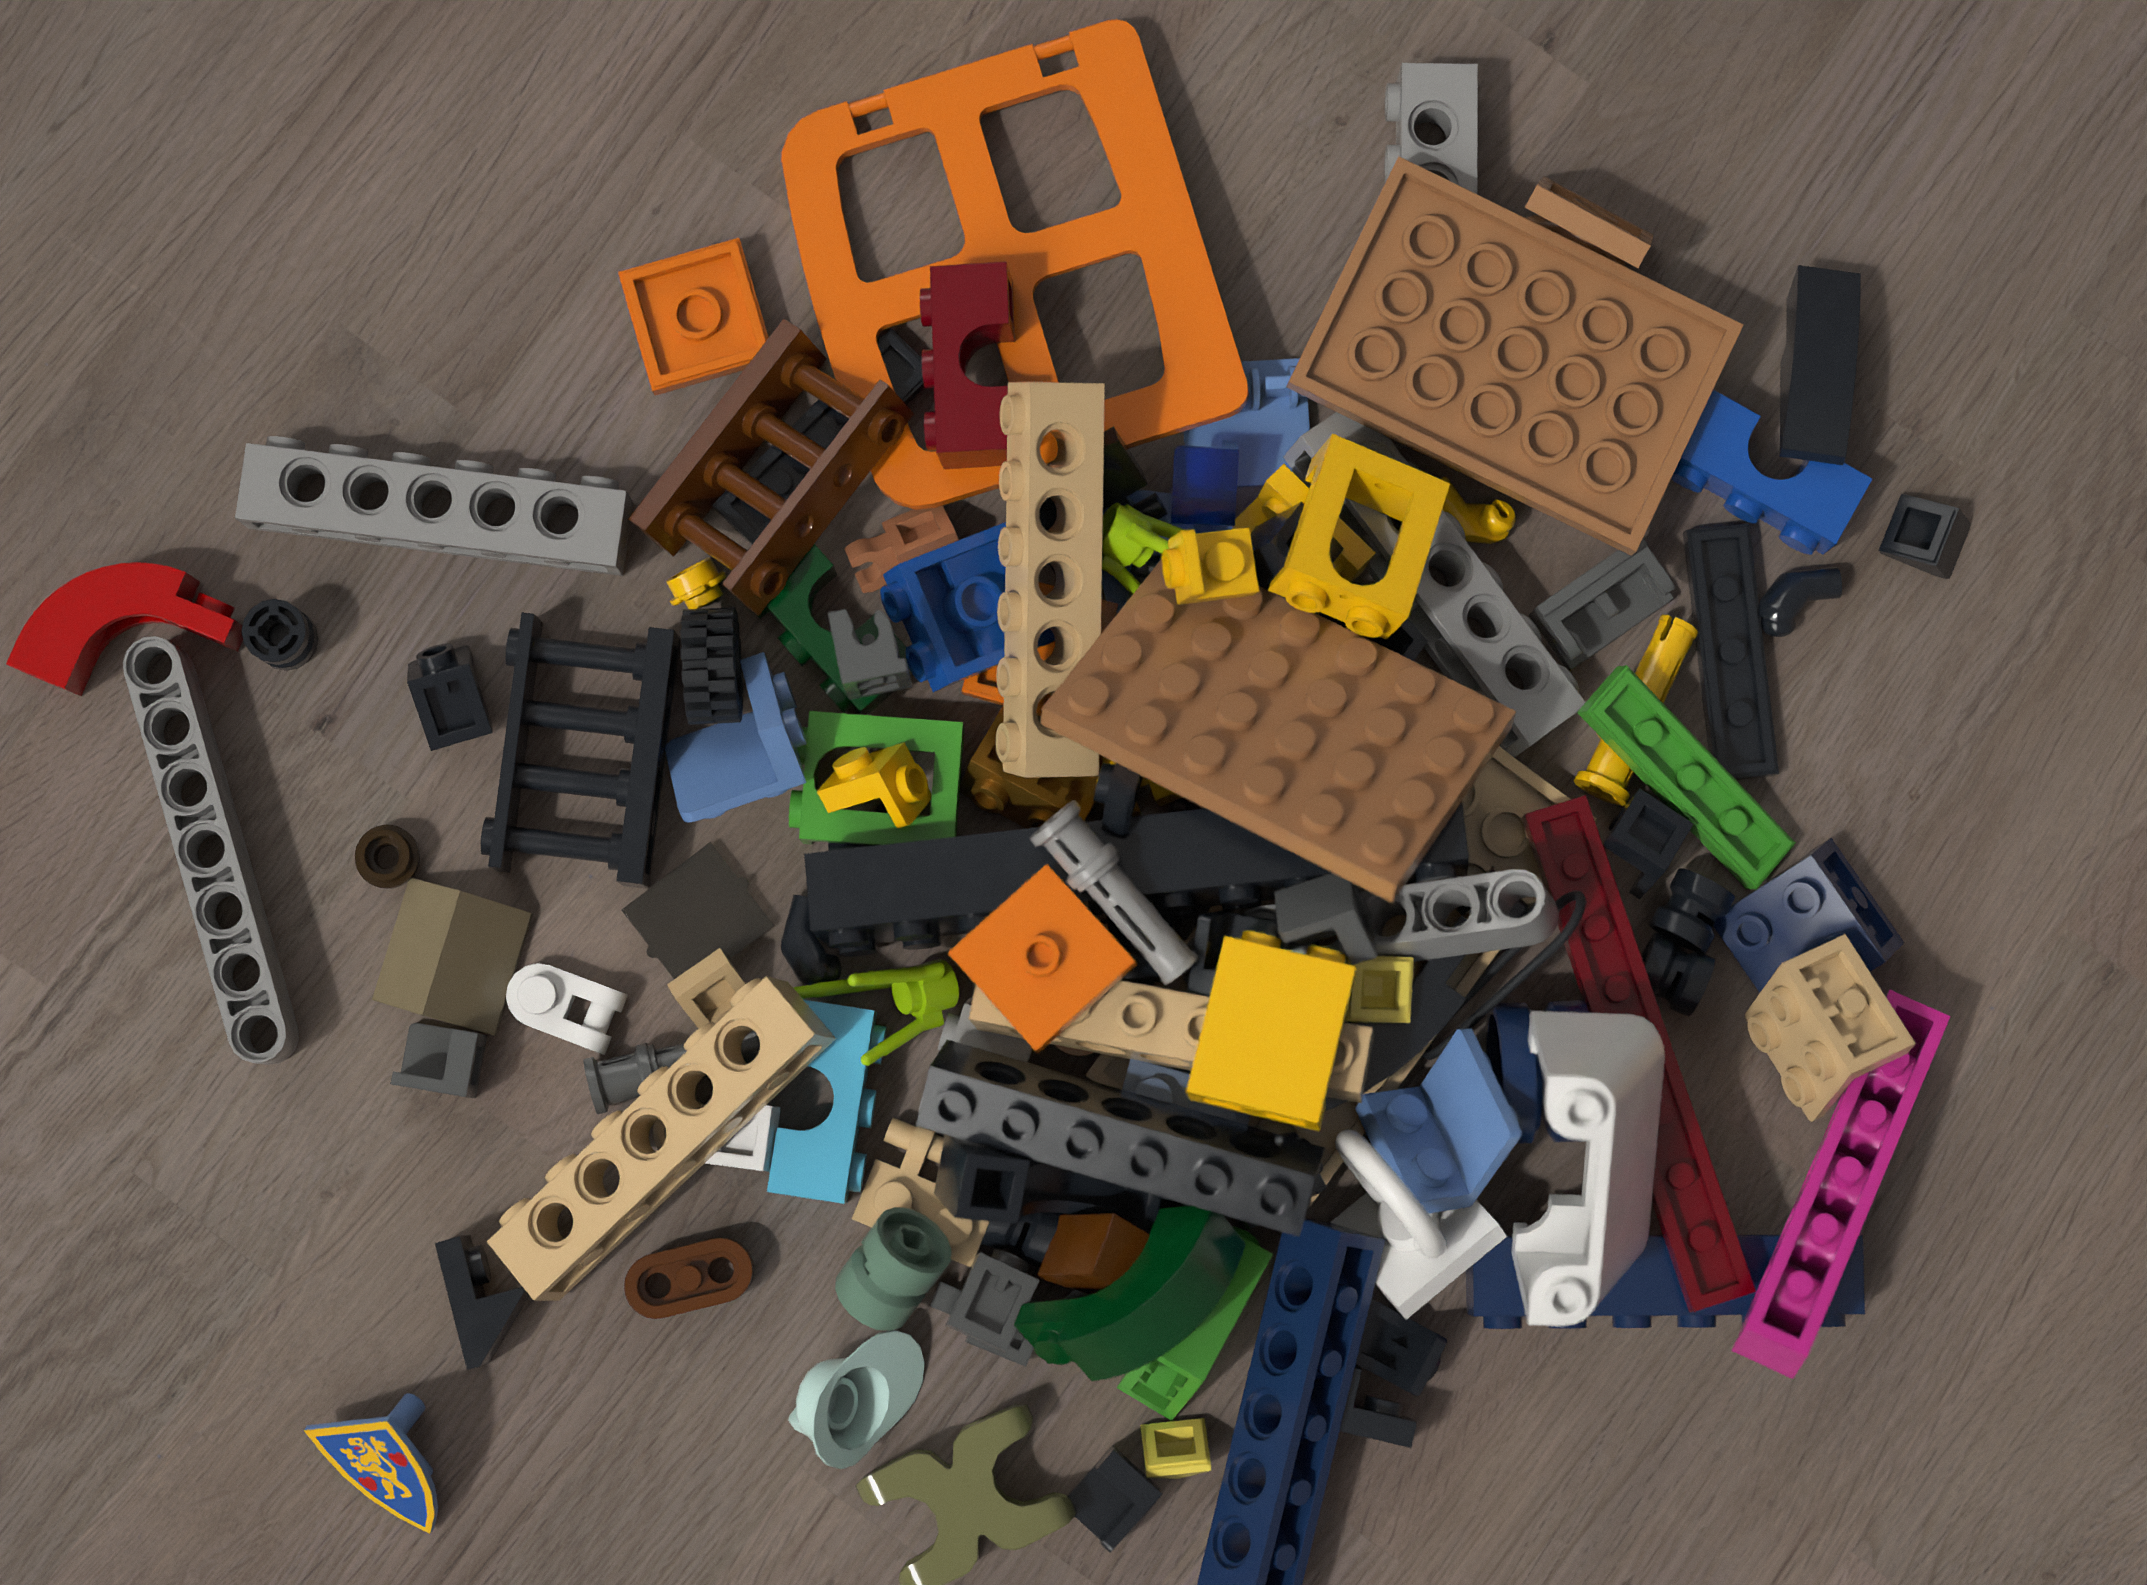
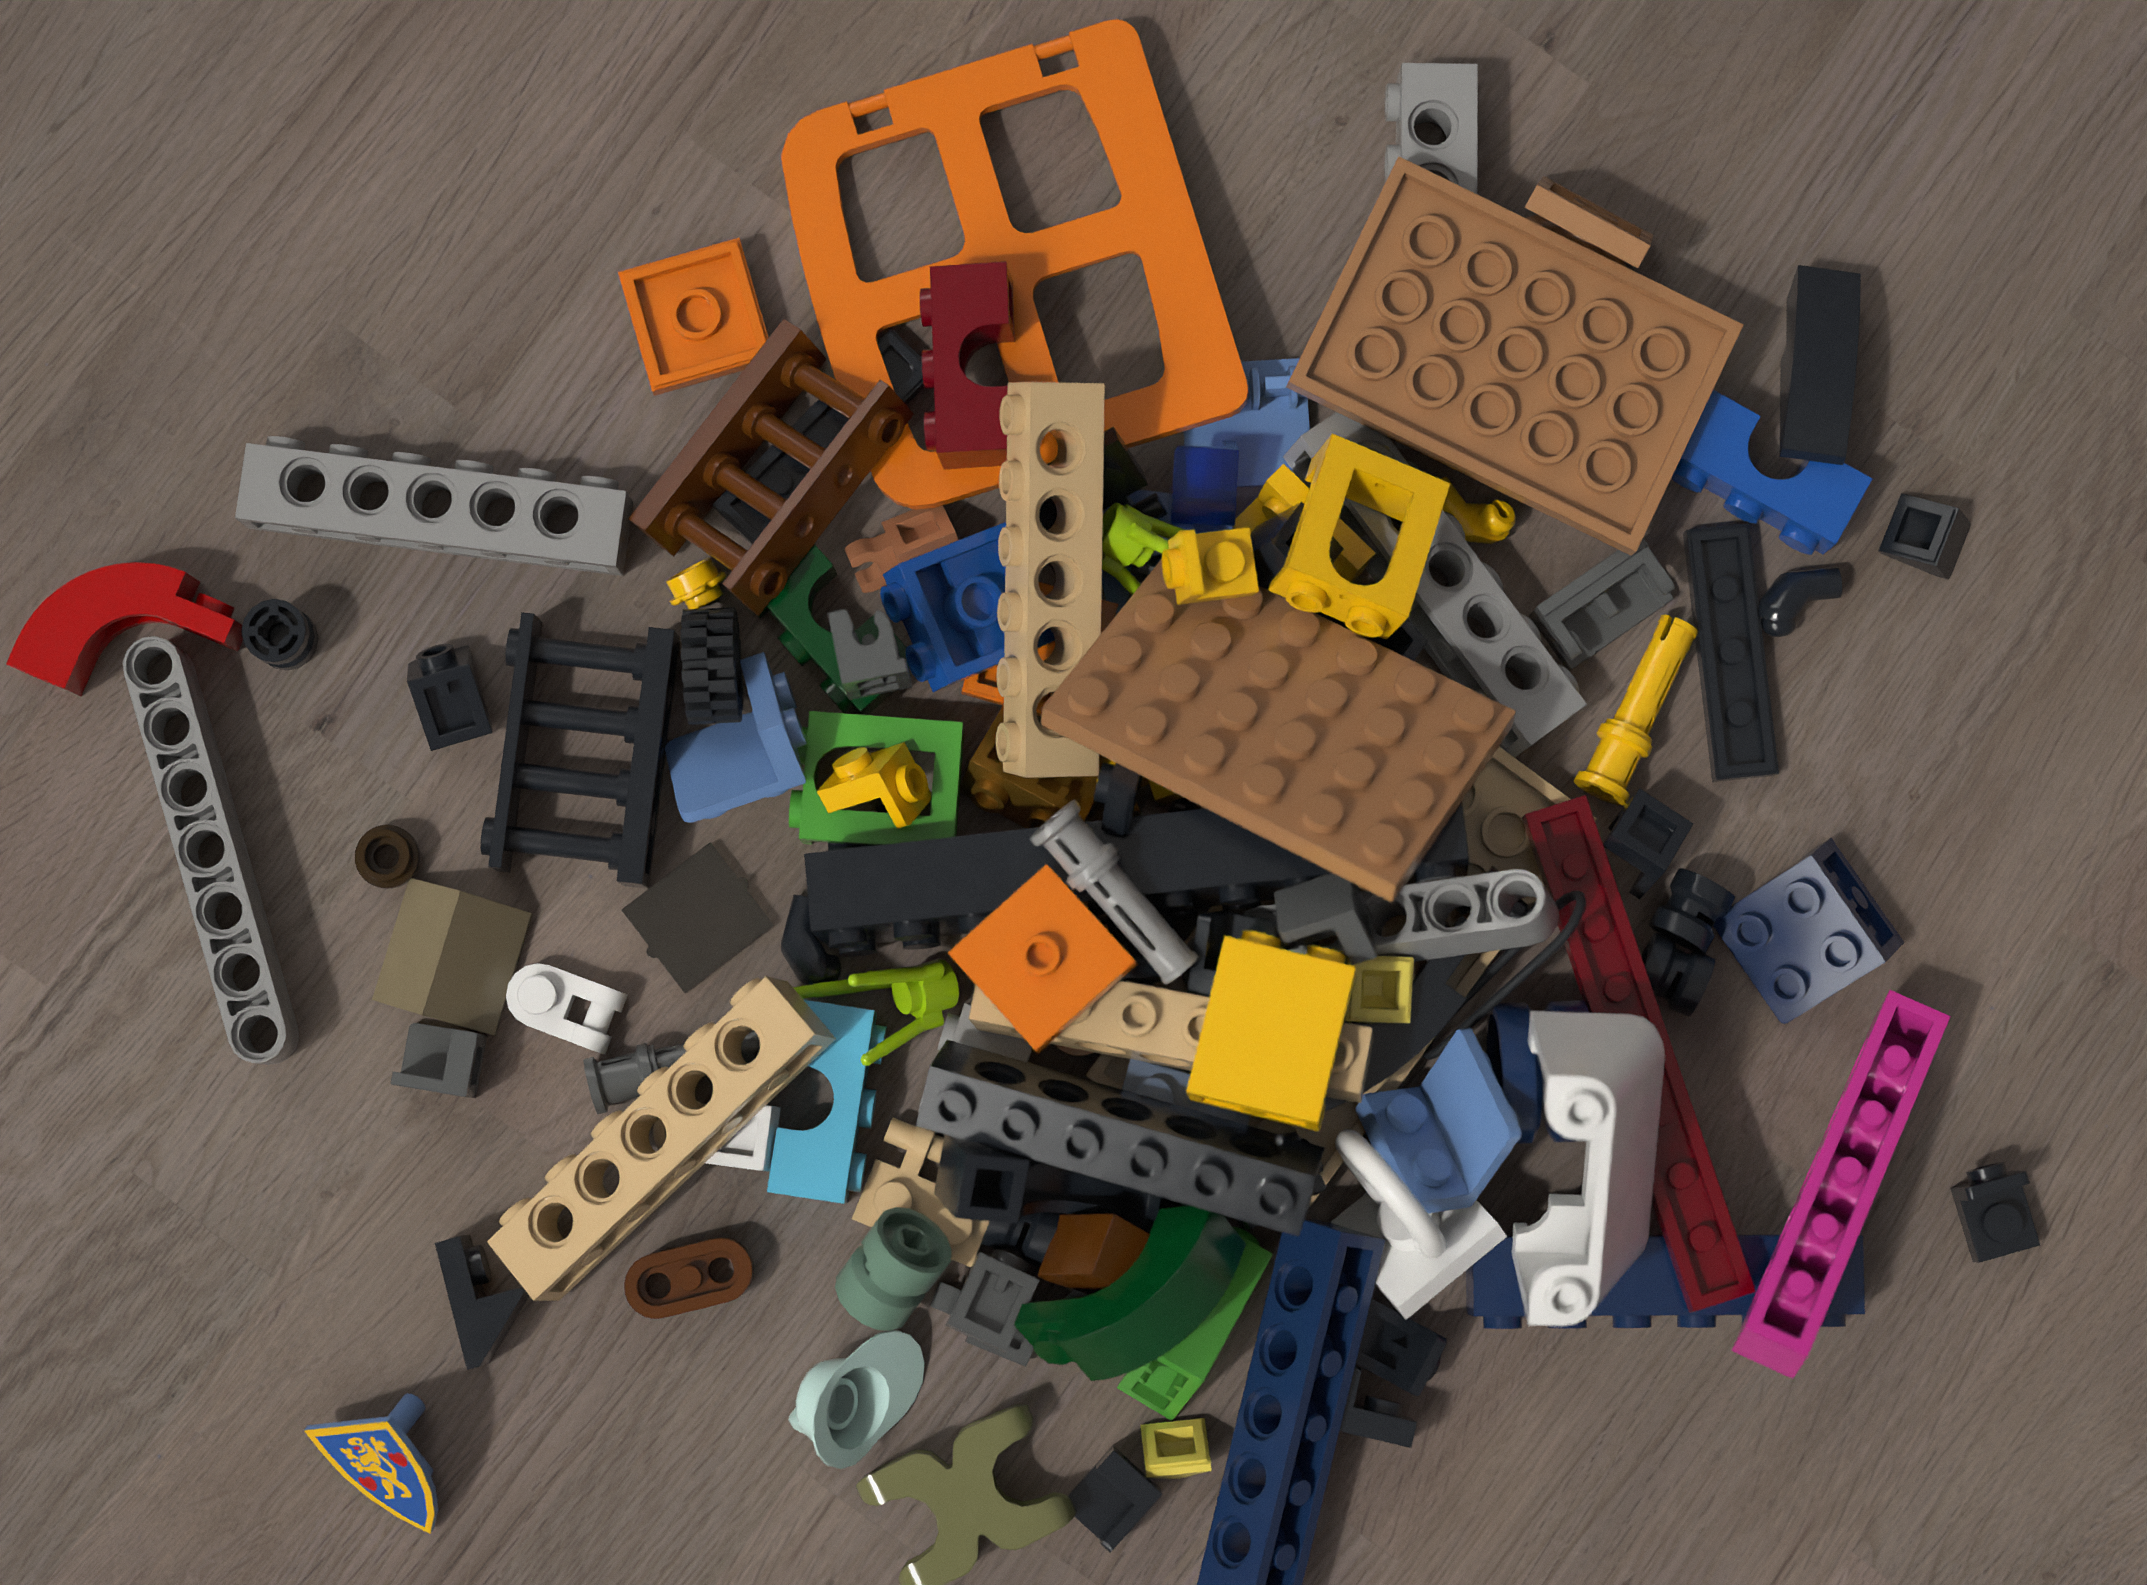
tan plate [667,948,747,1029] -> none
bright green tile [1577,665,1796,889] -> none
tan bracket [1745,934,1916,1122] -> none
none -> black bracket [1950,1162,2040,1263]

